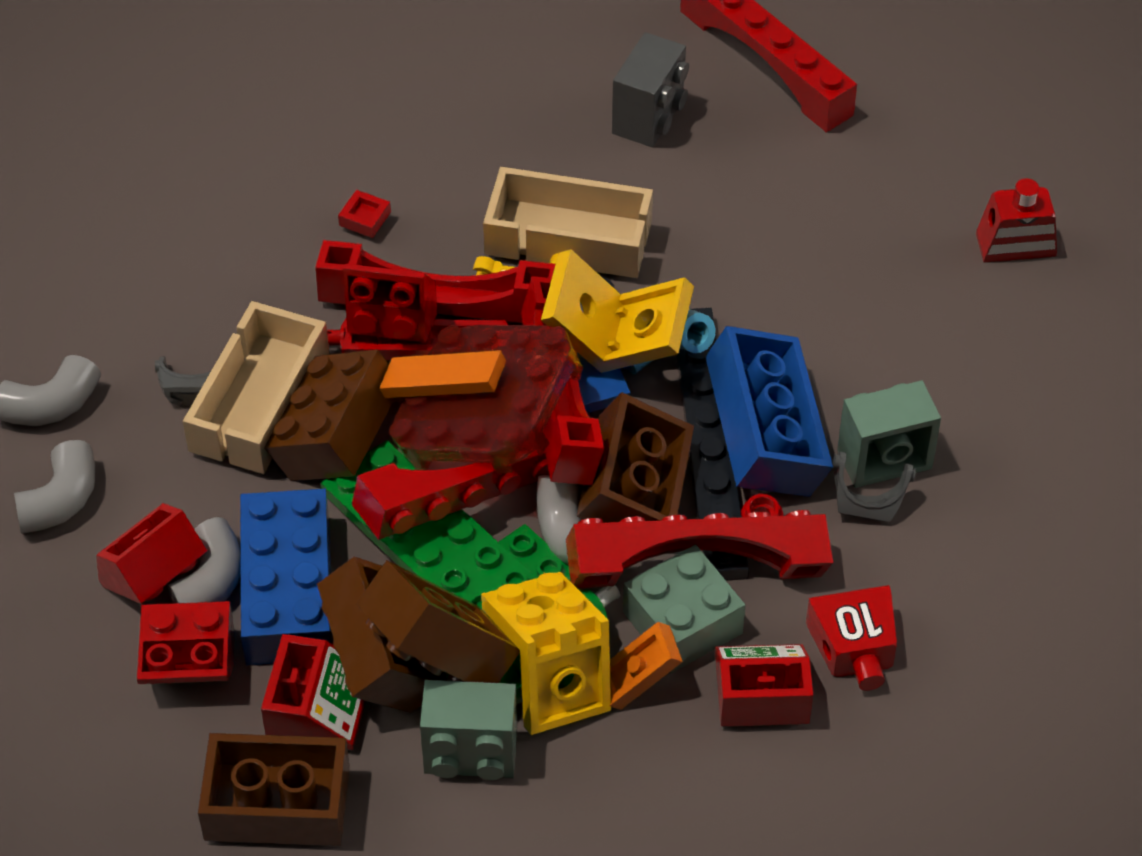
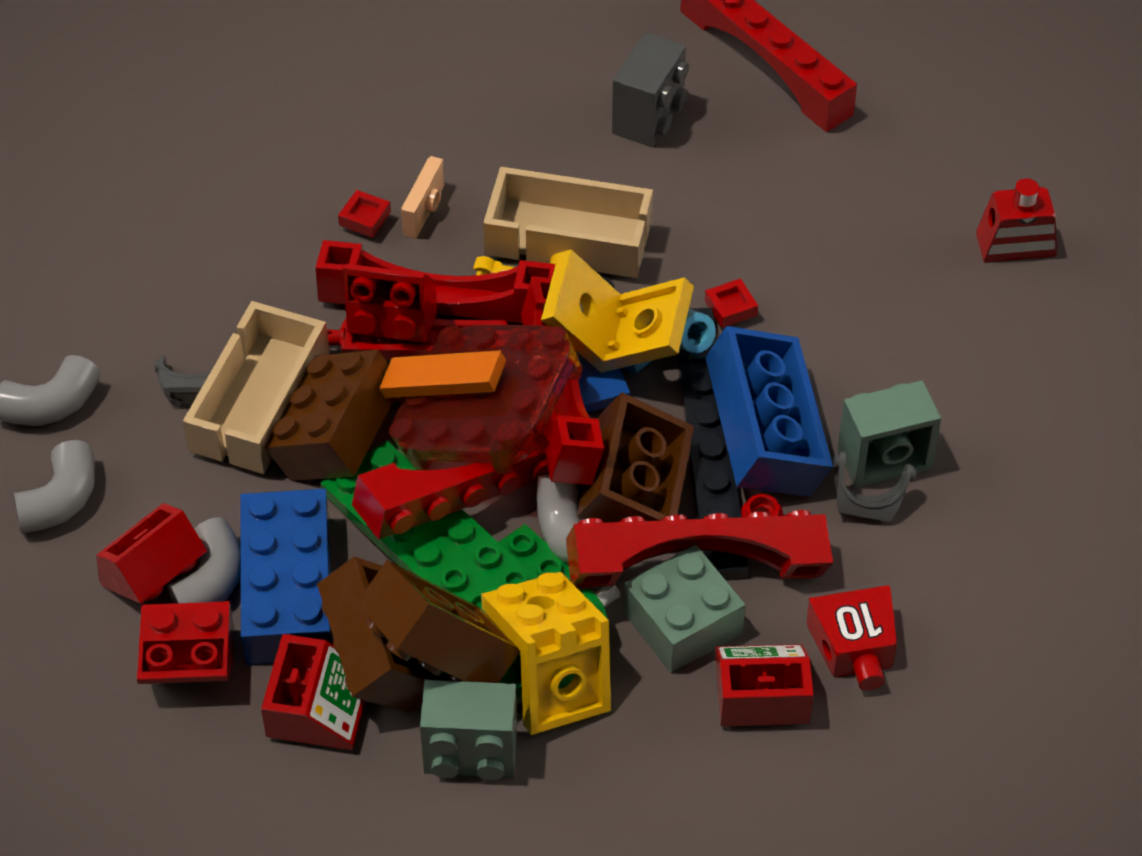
reddish brown brick [198,733,350,846] -> none
orange plate [610,622,683,710] -> none
none -> light nougat plate [401,156,444,239]
none -> red plate [705,278,758,328]

